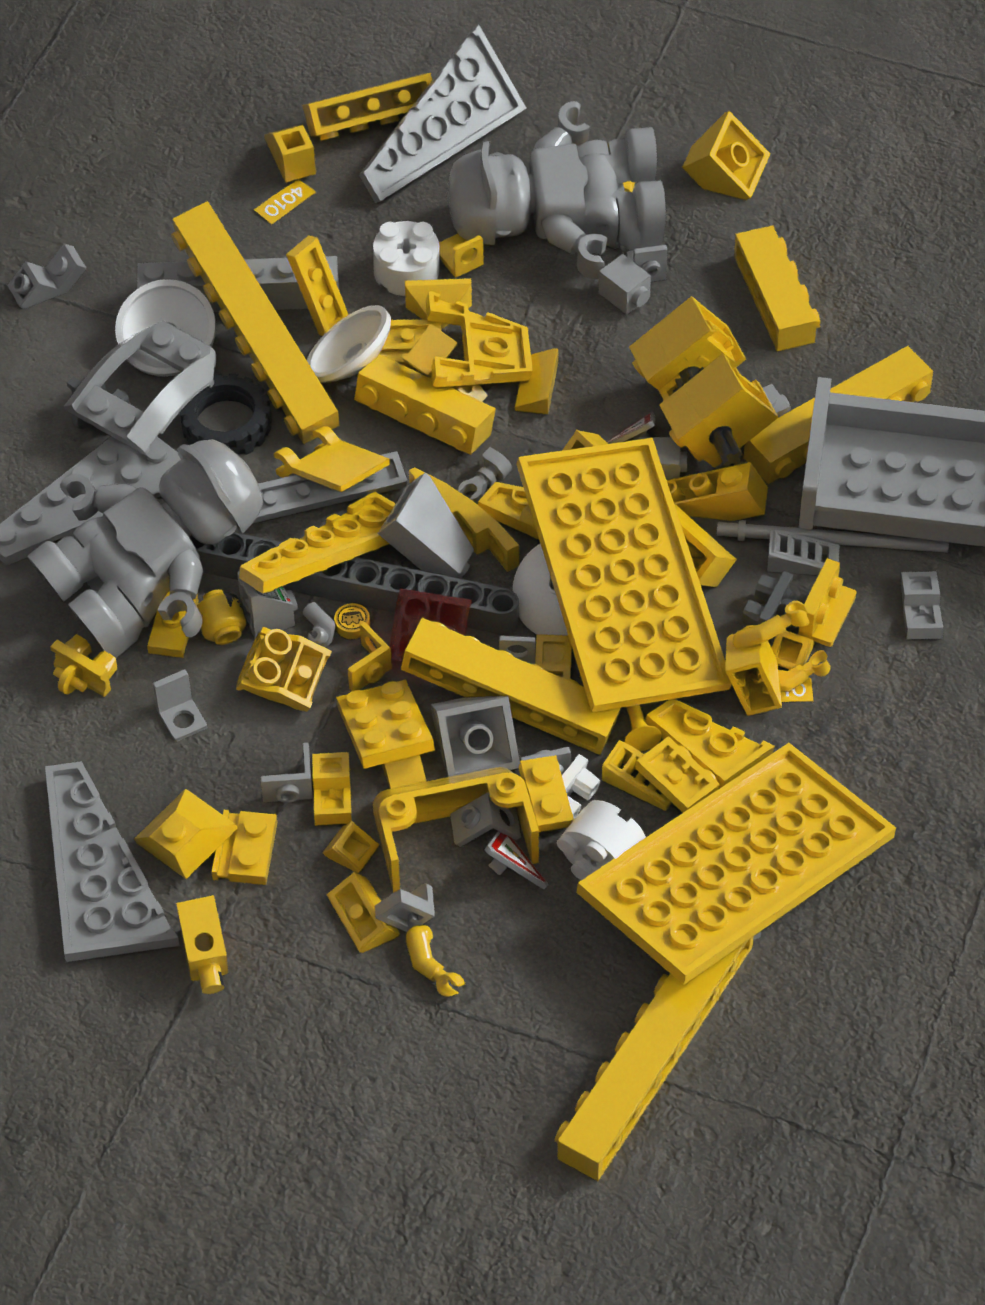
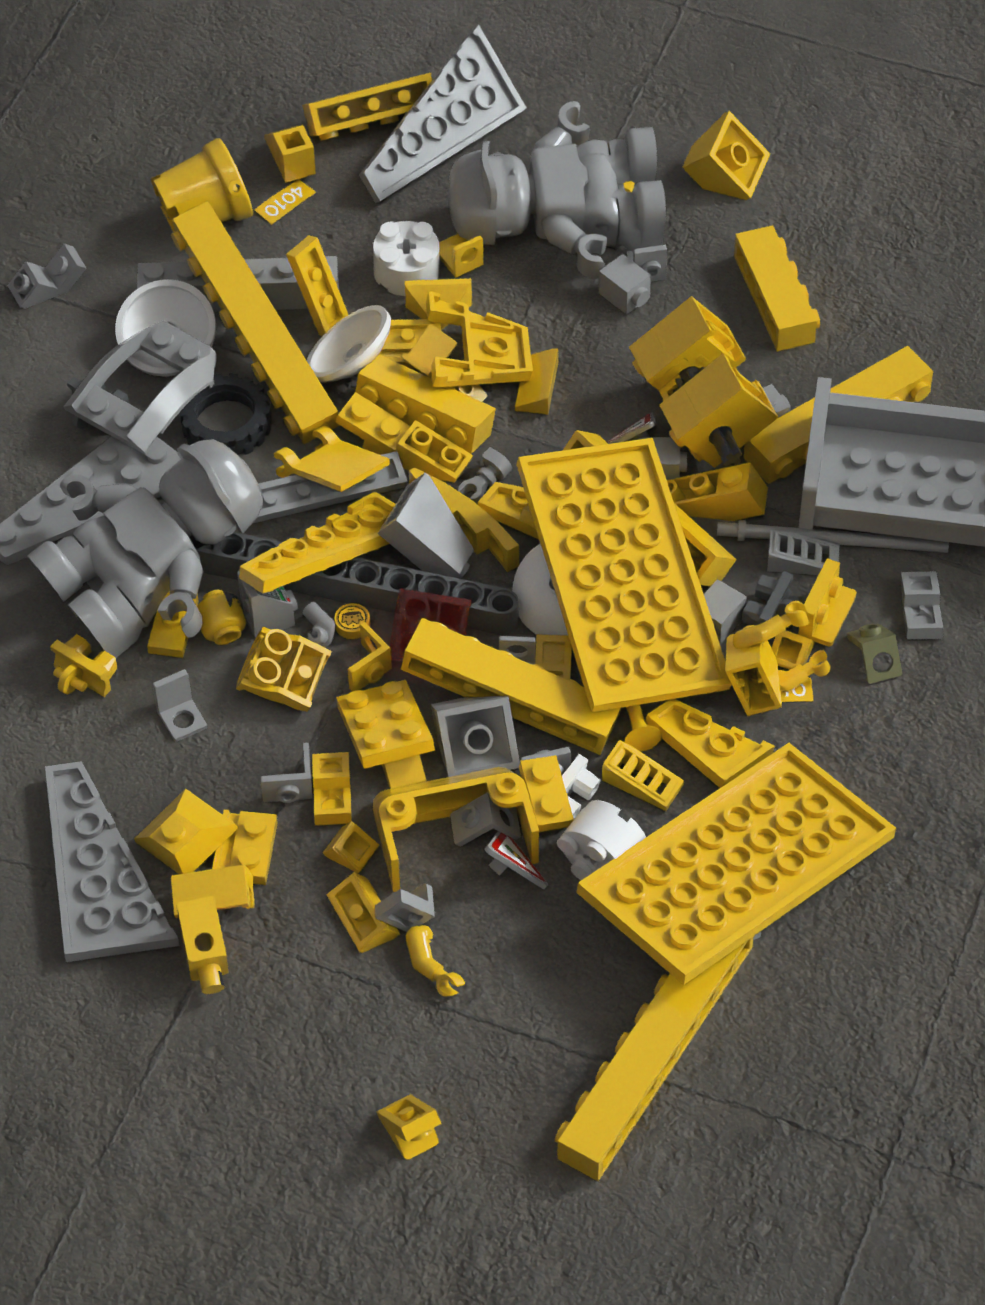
yellow bracket [635,736,720,813] -> none
none -> yellow piece [150,138,253,232]
none -> yellow hinge [171,864,254,918]
none -> yellow slope [335,392,473,482]
none -> yellow slope [376,1094,442,1160]
none -> light grey brick [704,579,747,645]
none -> olive bracket [847,624,902,684]

